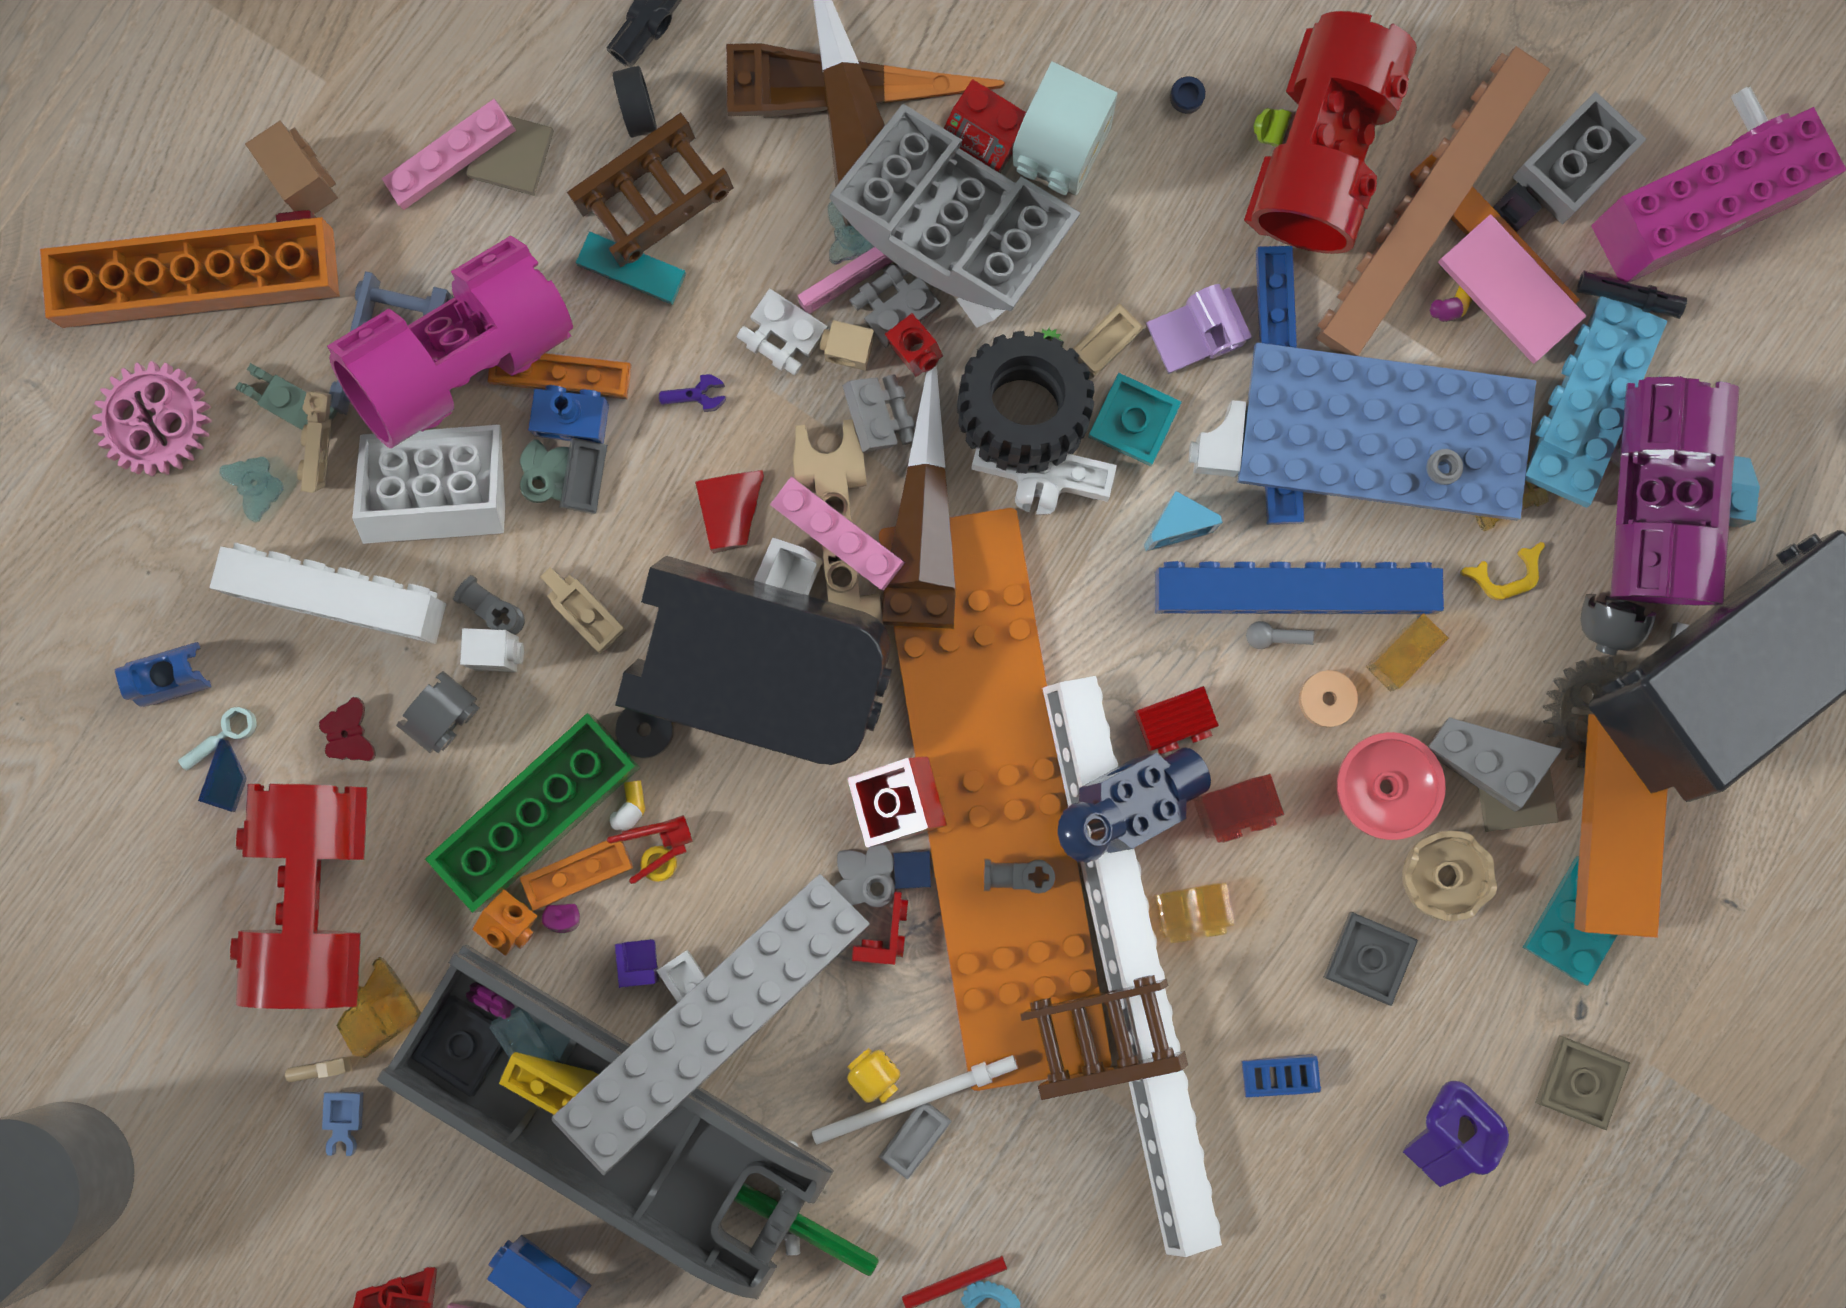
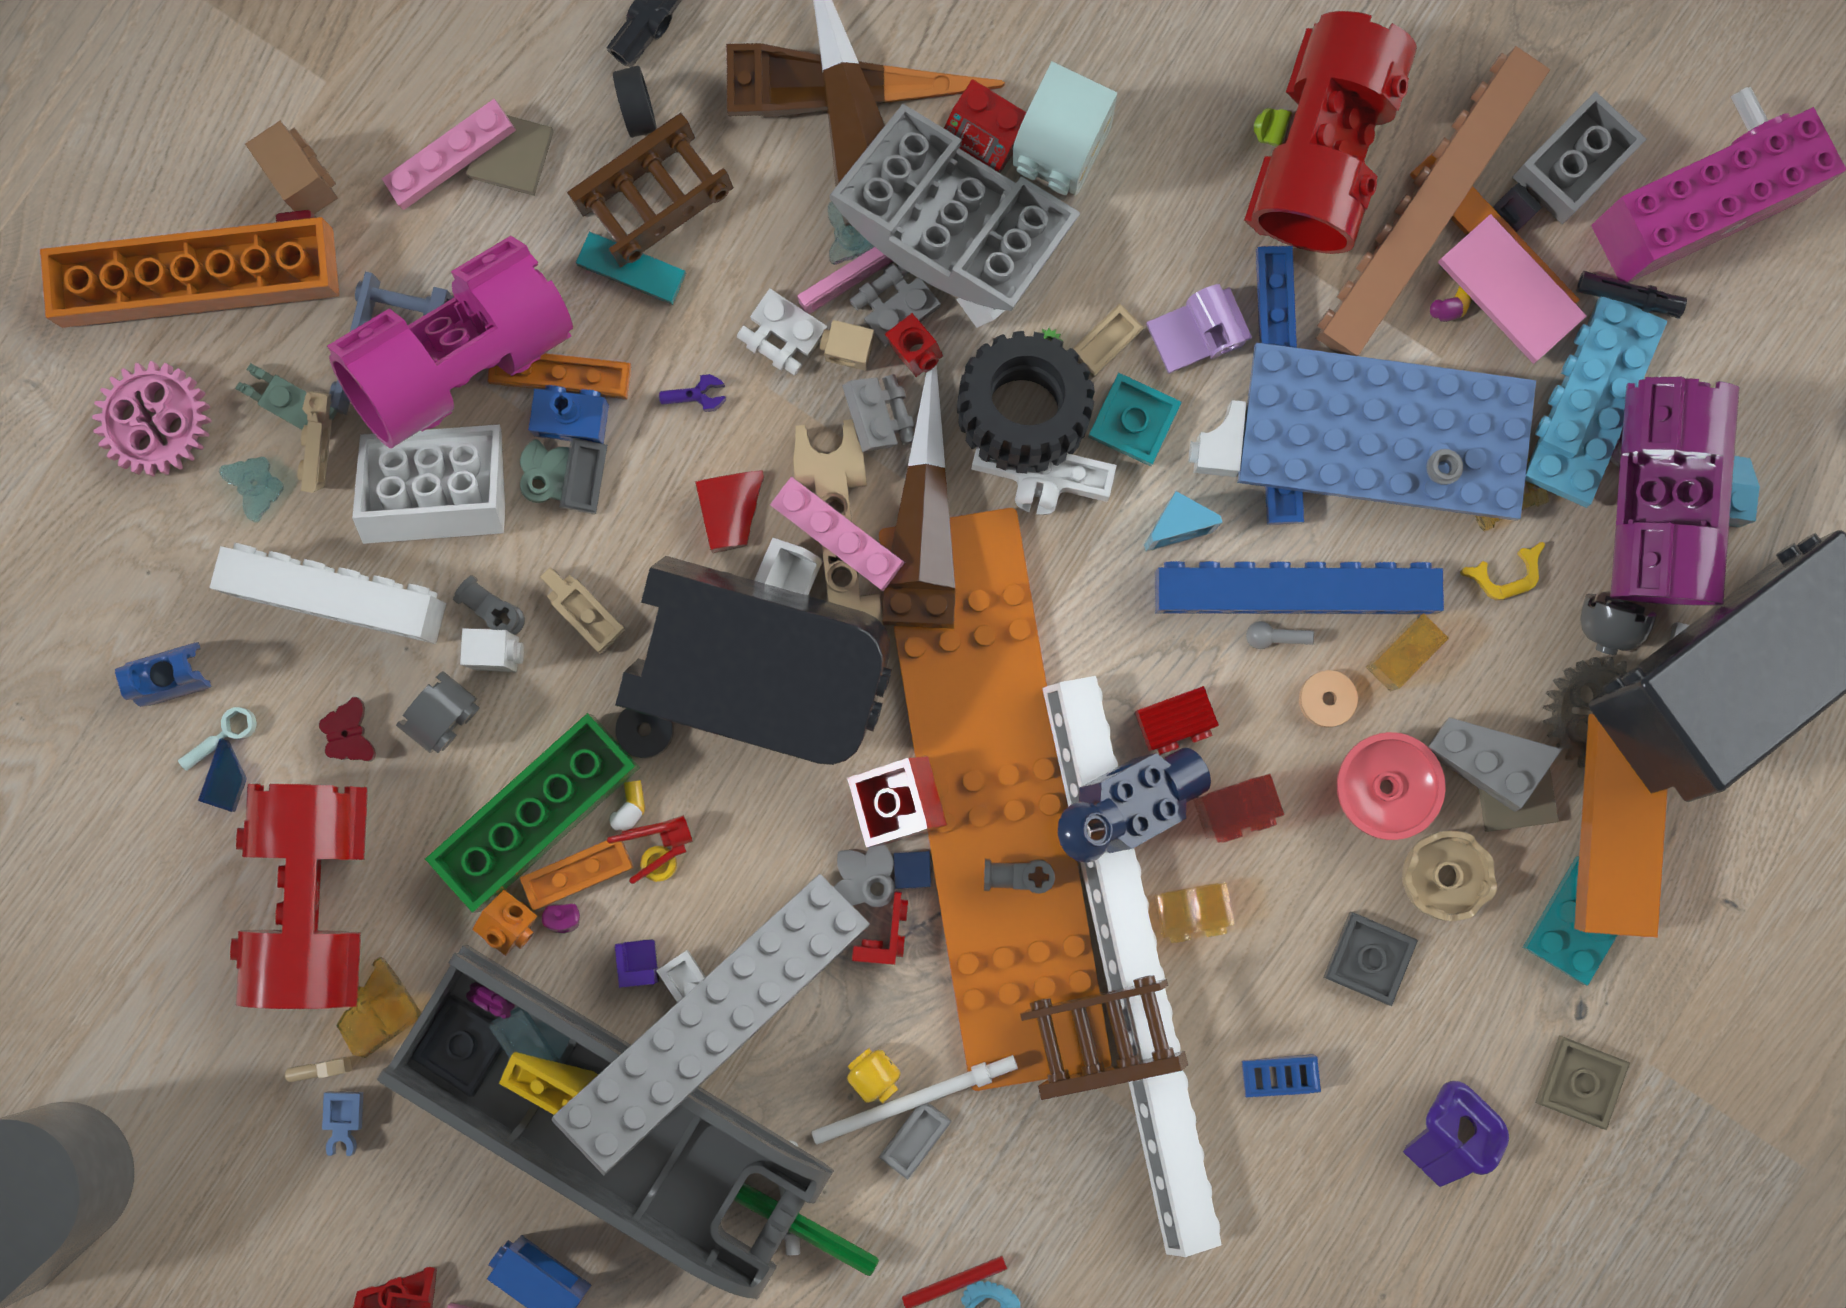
dark blue tile [1170,76,1206,114] -> none

